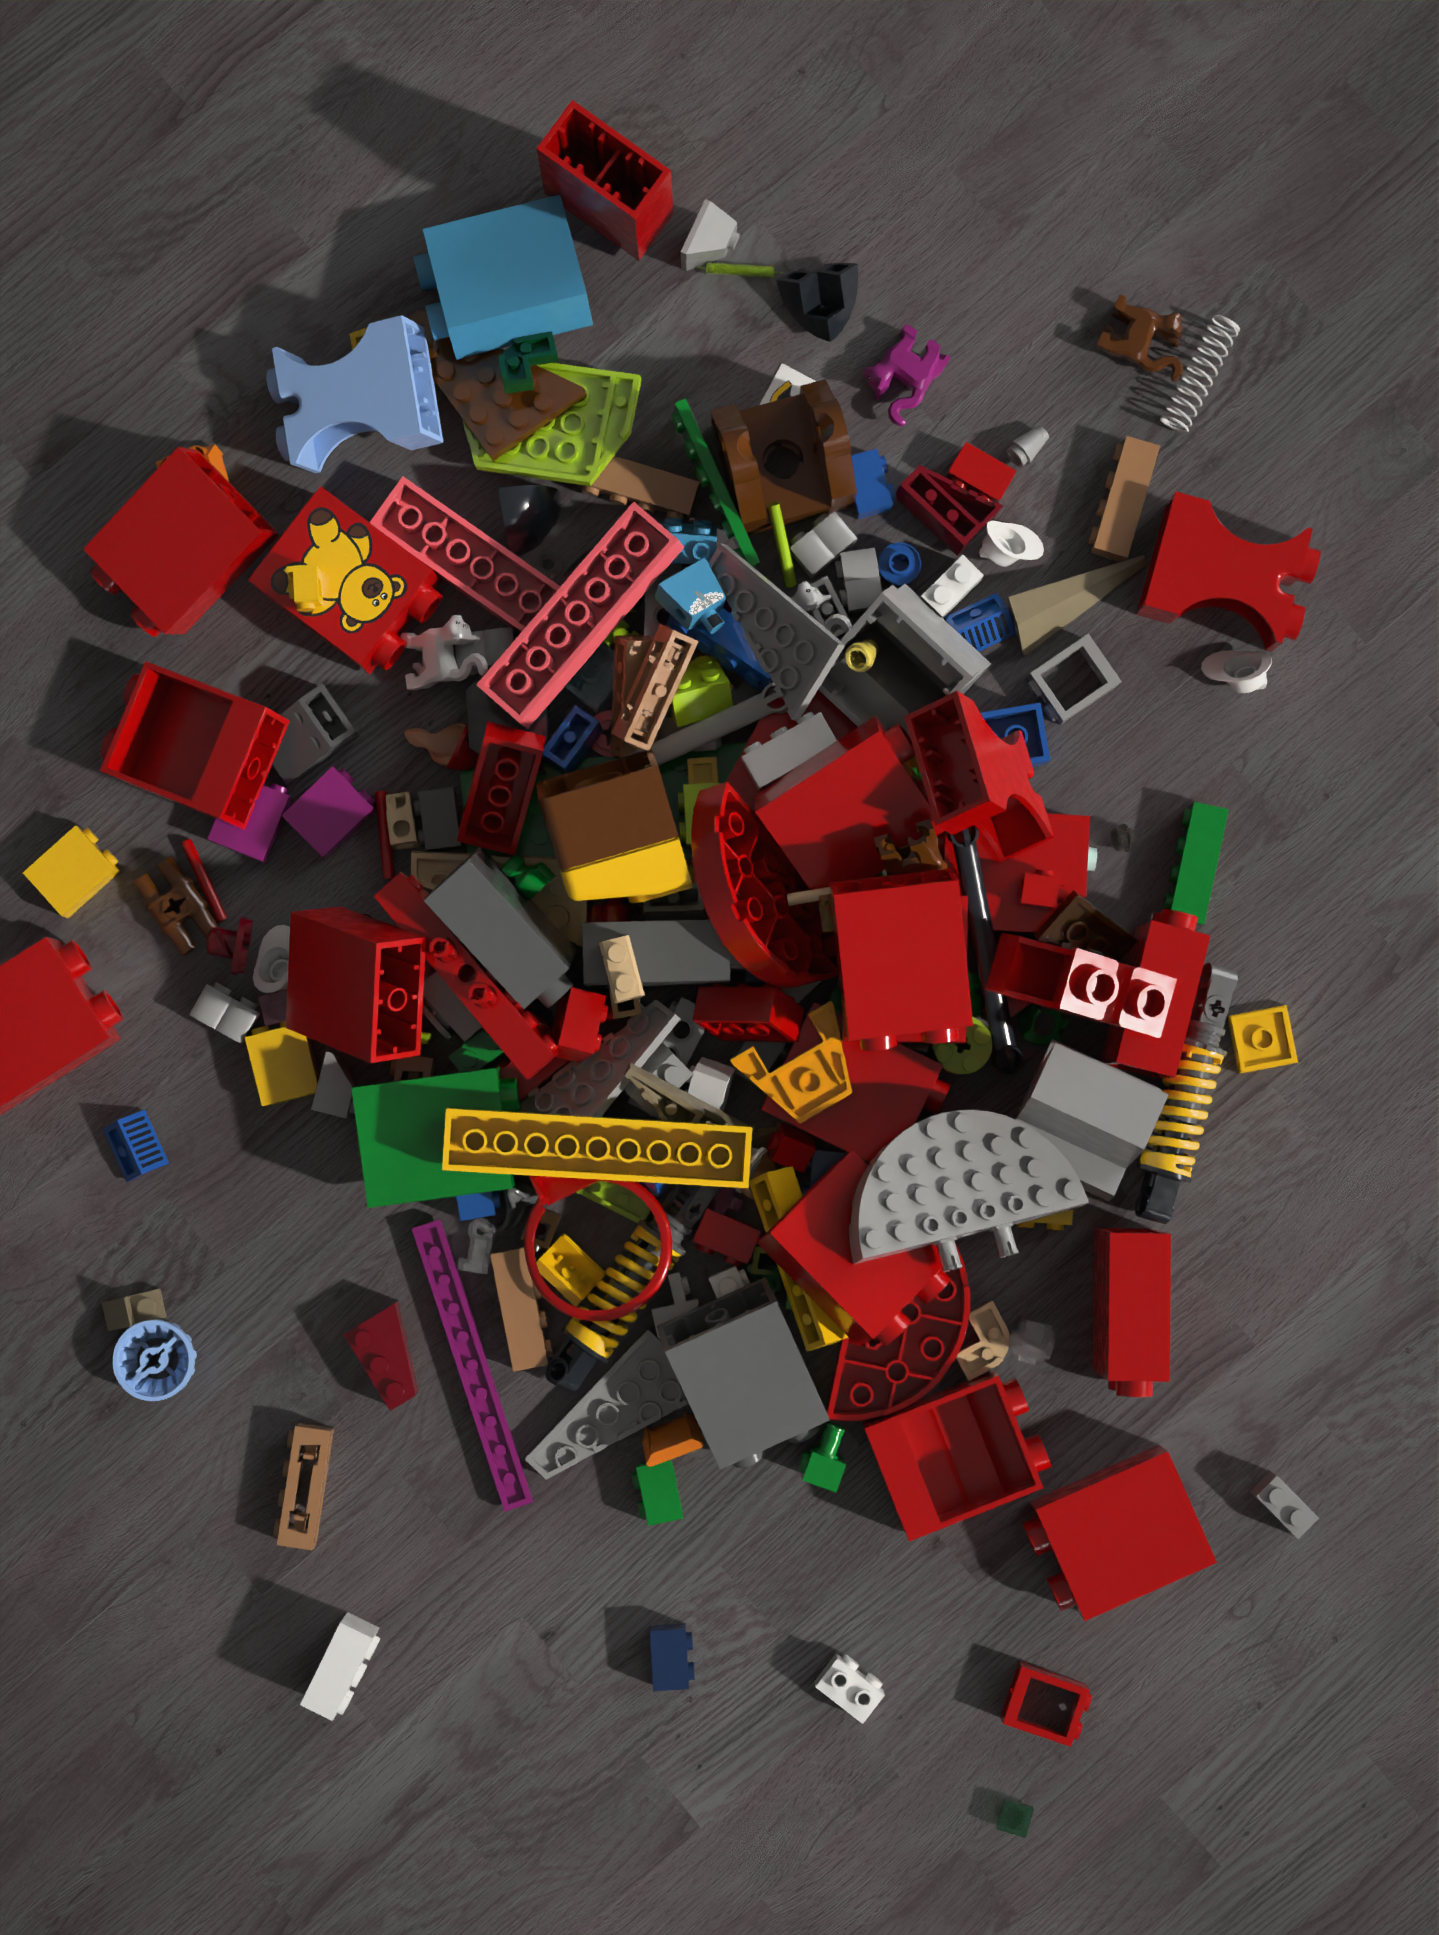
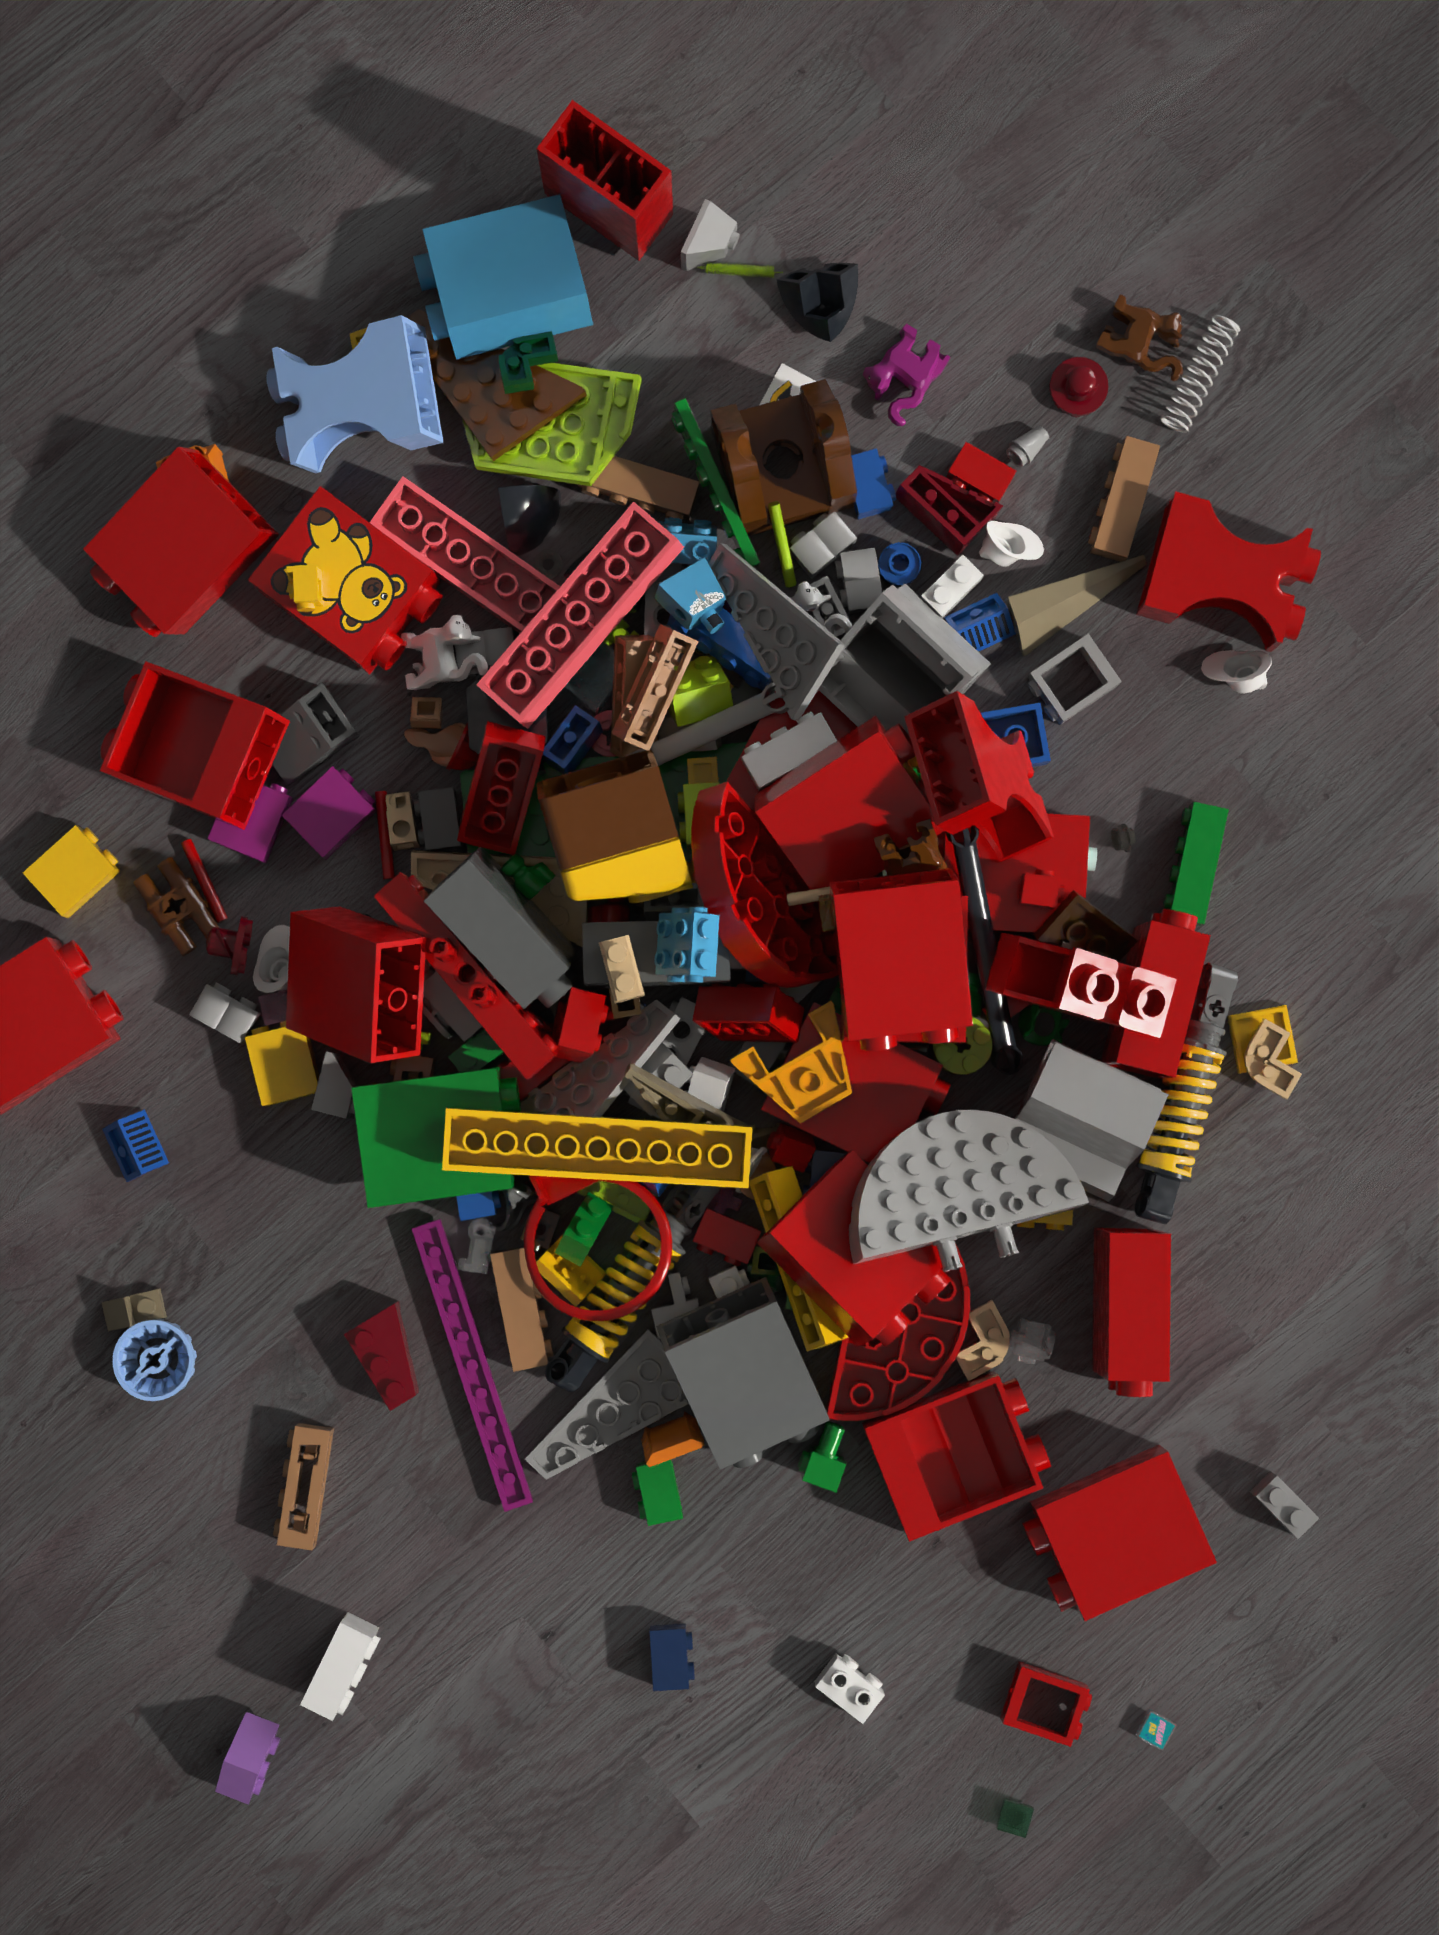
light yellow cone [845,640,878,672] -> none
none -> medium lavender brick [215,1712,281,1805]
none -> medium nougat brick [410,697,443,729]
none -> green brick [554,1192,614,1267]
none -> dark azure brick [655,907,720,983]
none -> dark red plate [1049,357,1108,417]
none -> tile [1135,1708,1177,1751]
none -> tan plate [1245,1019,1302,1100]

